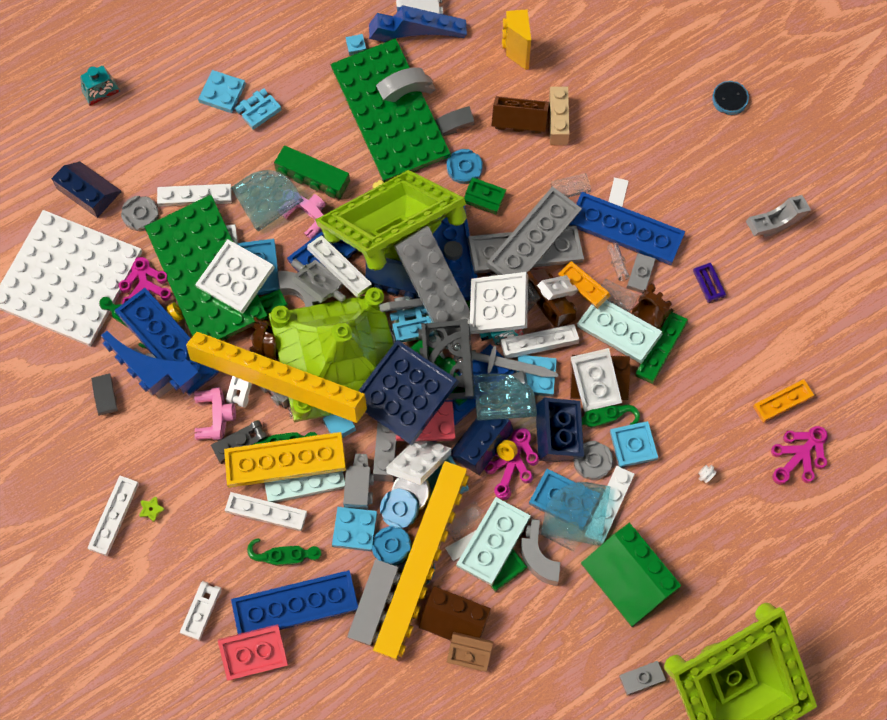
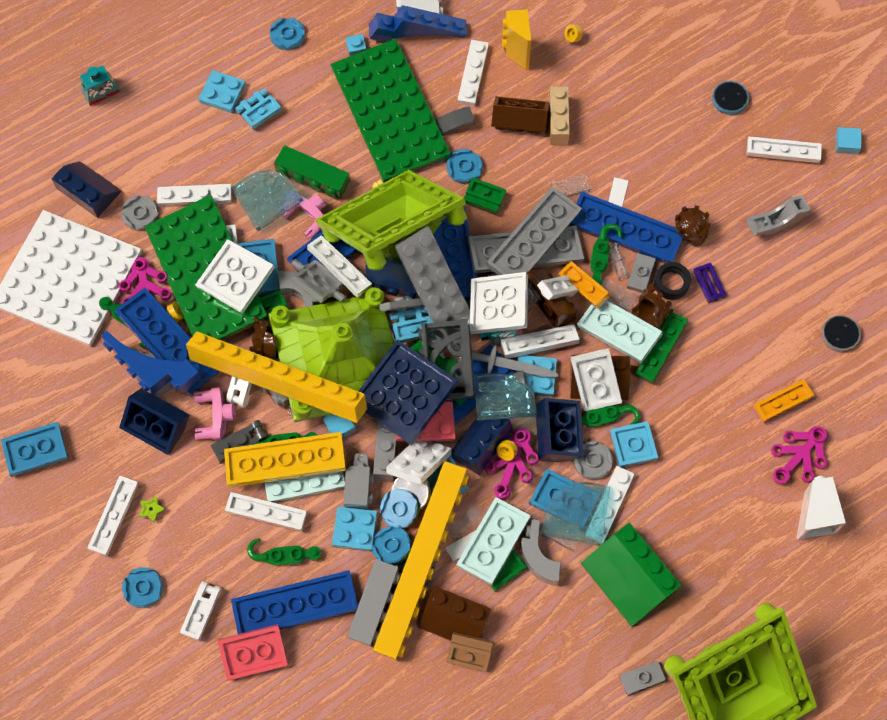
dark grey slope [91,373,118,416] -> none
light grey arch [376,68,436,102] -> none
dark grey tile [444,241,463,260] -> none
white plate [698,465,716,483] -> none
none -> dark azure plate [1,422,69,477]
none -> dark blue slope [119,388,190,455]
none -> dark azure tile [122,567,163,608]
none -> dark azure tile [270,17,305,51]
none -> white plate [457,40,489,107]
none -> yellow tile [564,24,583,42]
none -> green piece [590,223,622,286]
none -> black tyre [654,262,691,300]
none -> reddish brown hair [675,205,711,247]
none -> white plate [746,136,822,163]
none -> white slope [797,476,846,540]
none -> black tile [821,315,861,352]
none -> medium azure piece [836,127,861,154]

